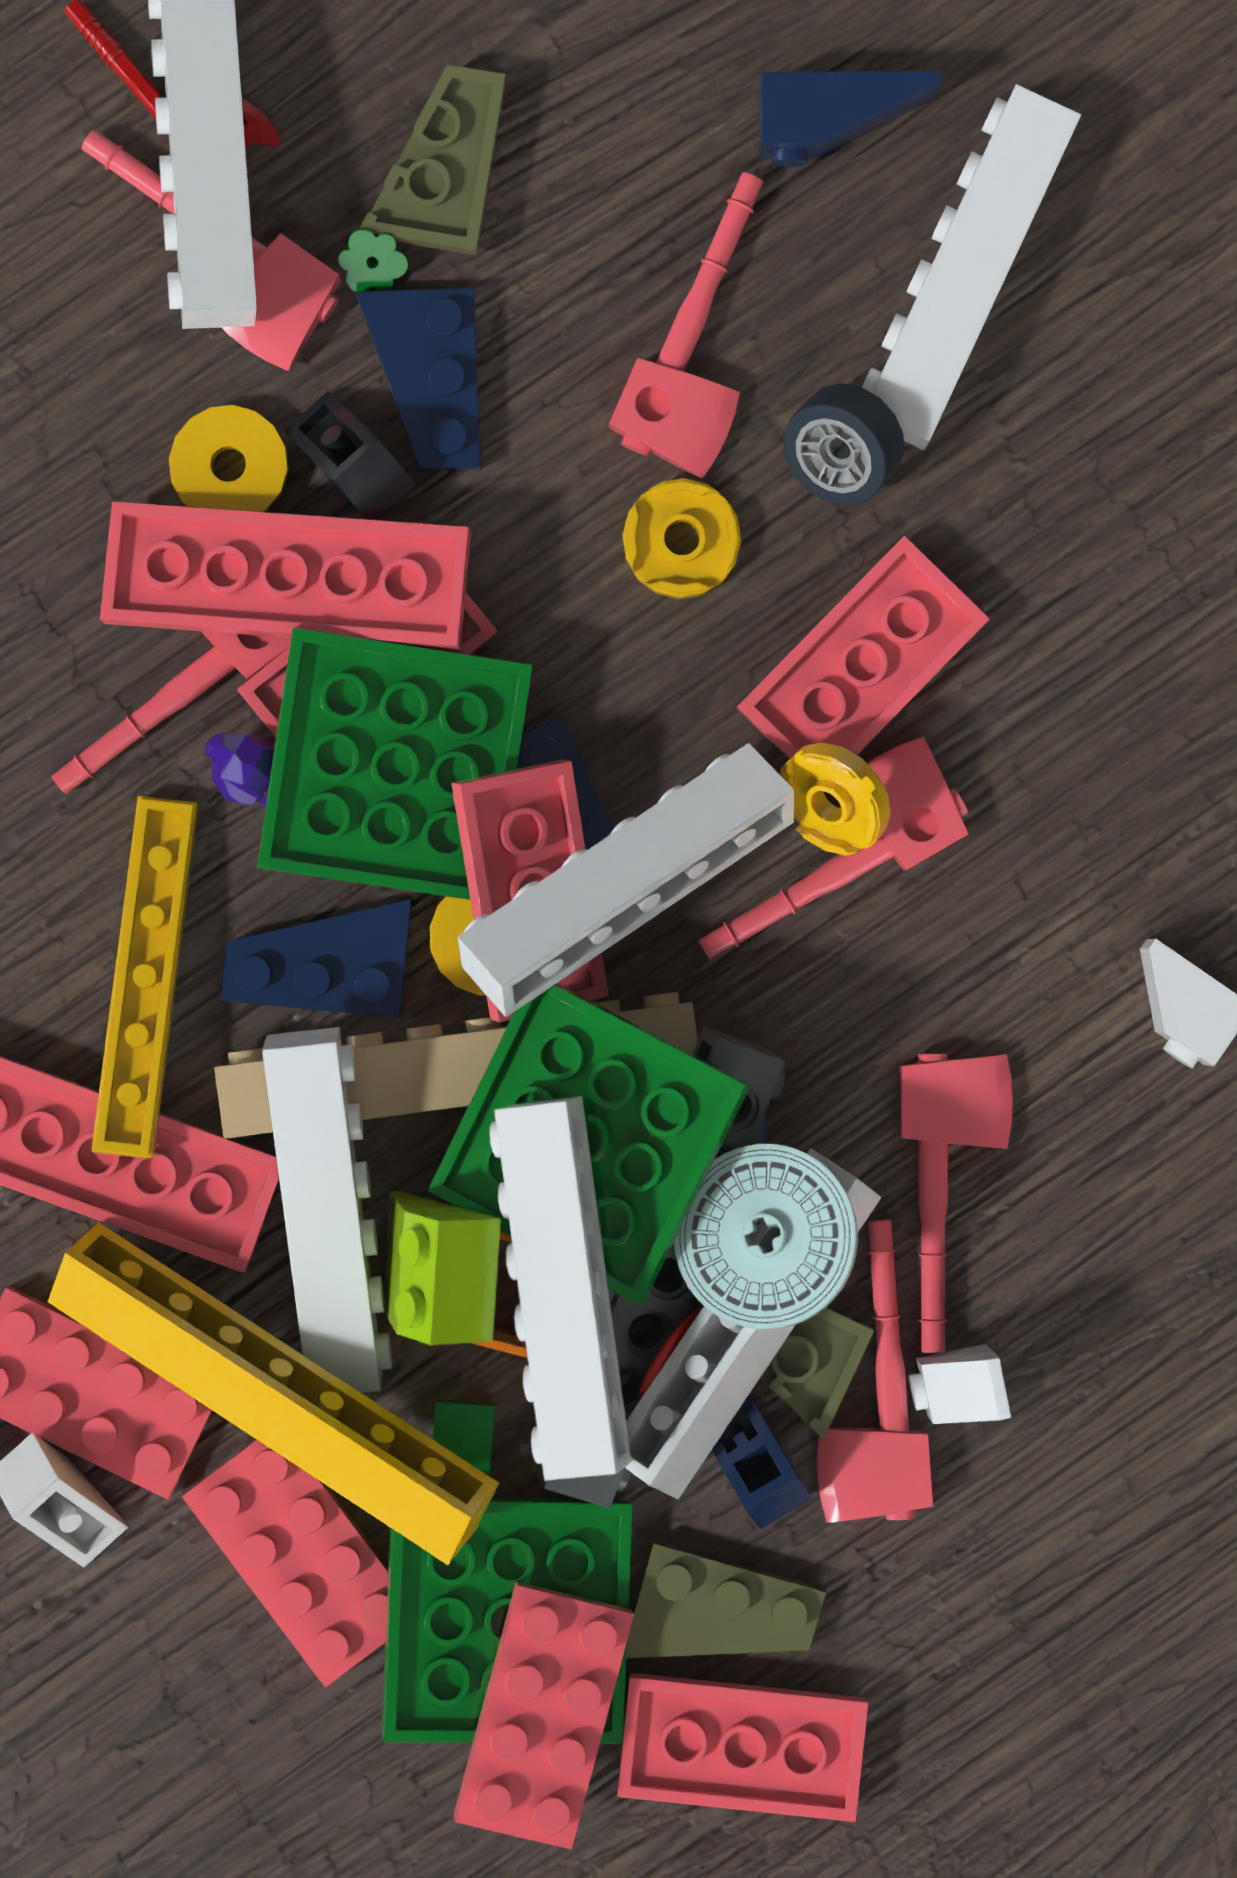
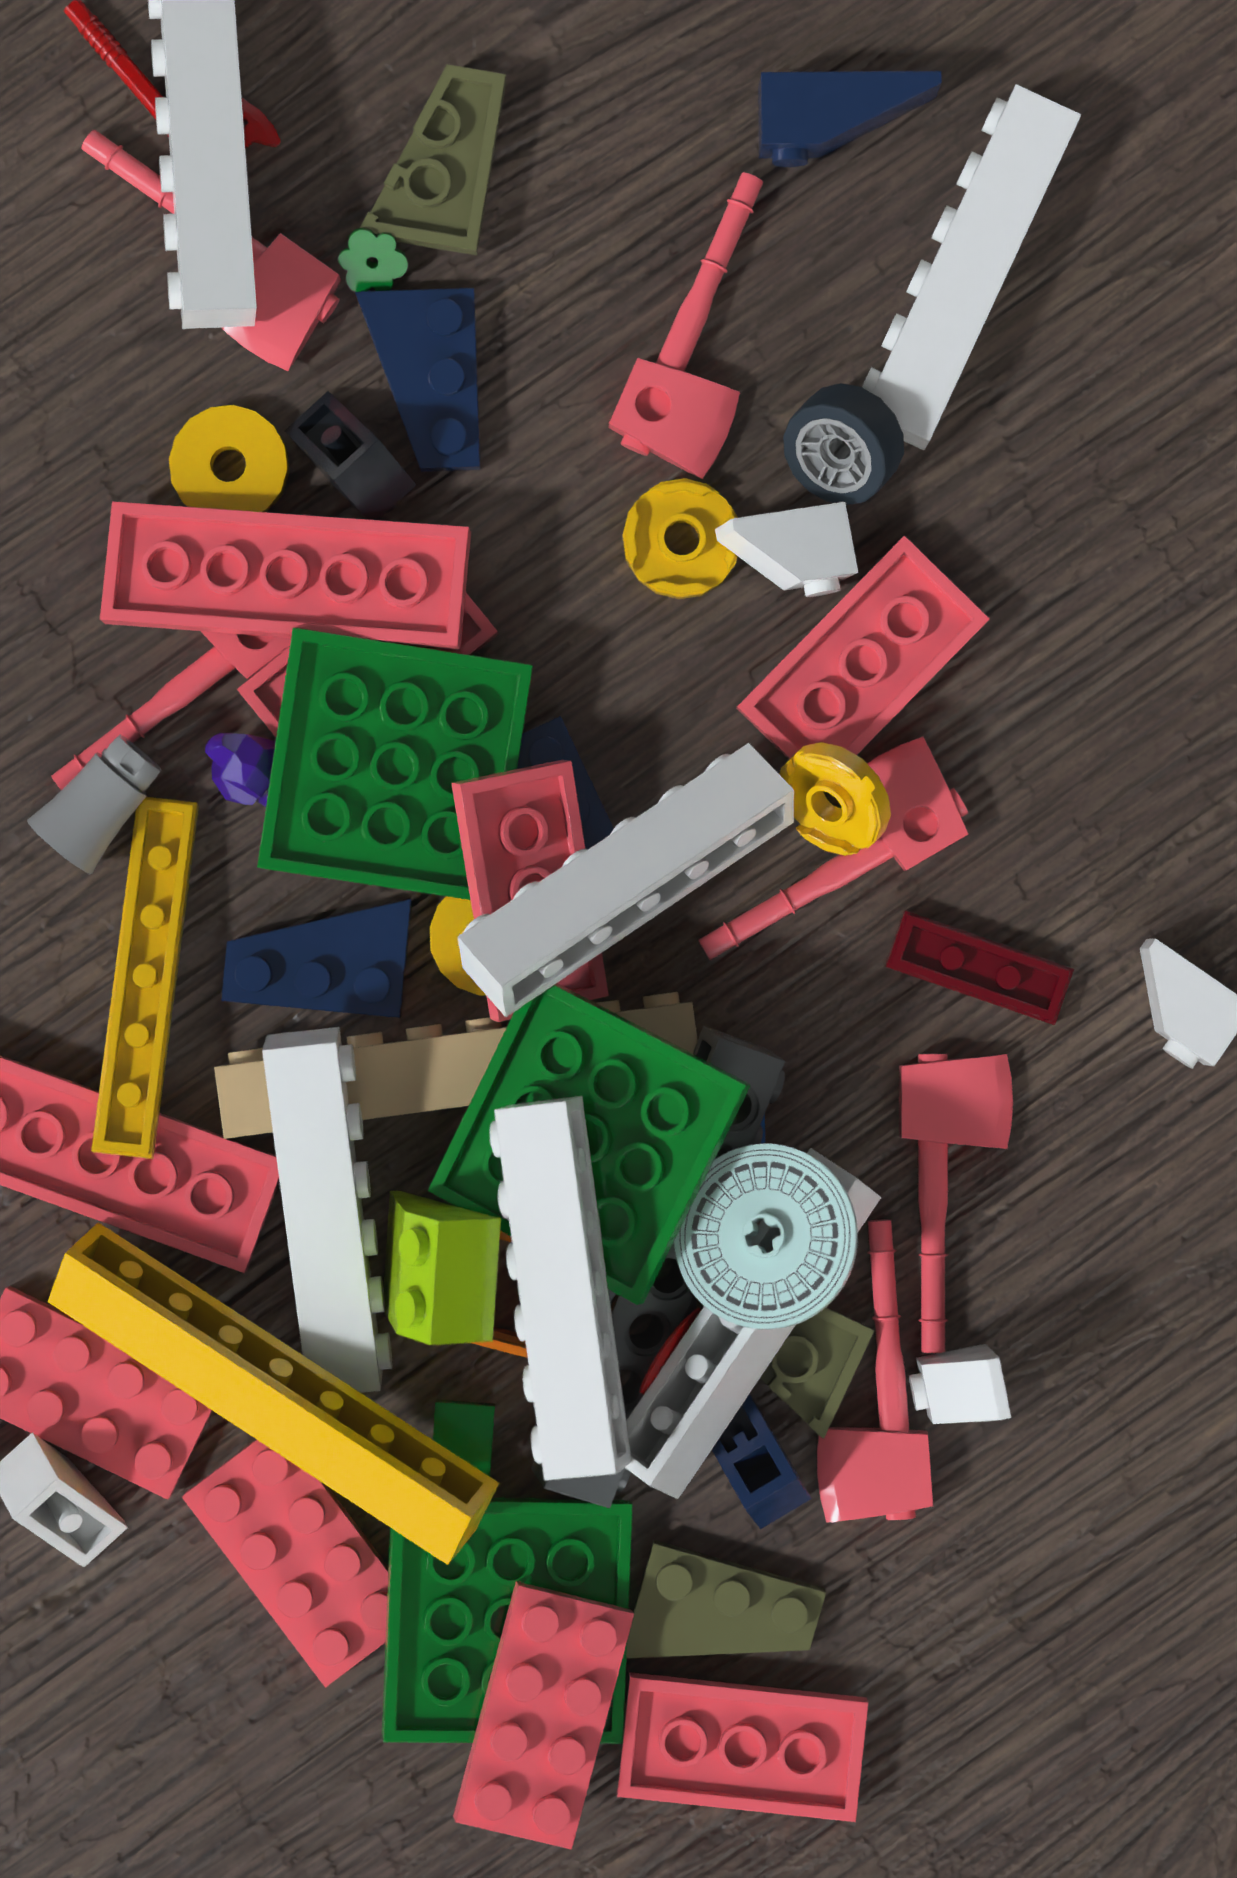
none -> light grey plant [27,734,161,874]
none -> white slope [715,502,858,597]
none -> dark red tile [885,911,1074,1025]

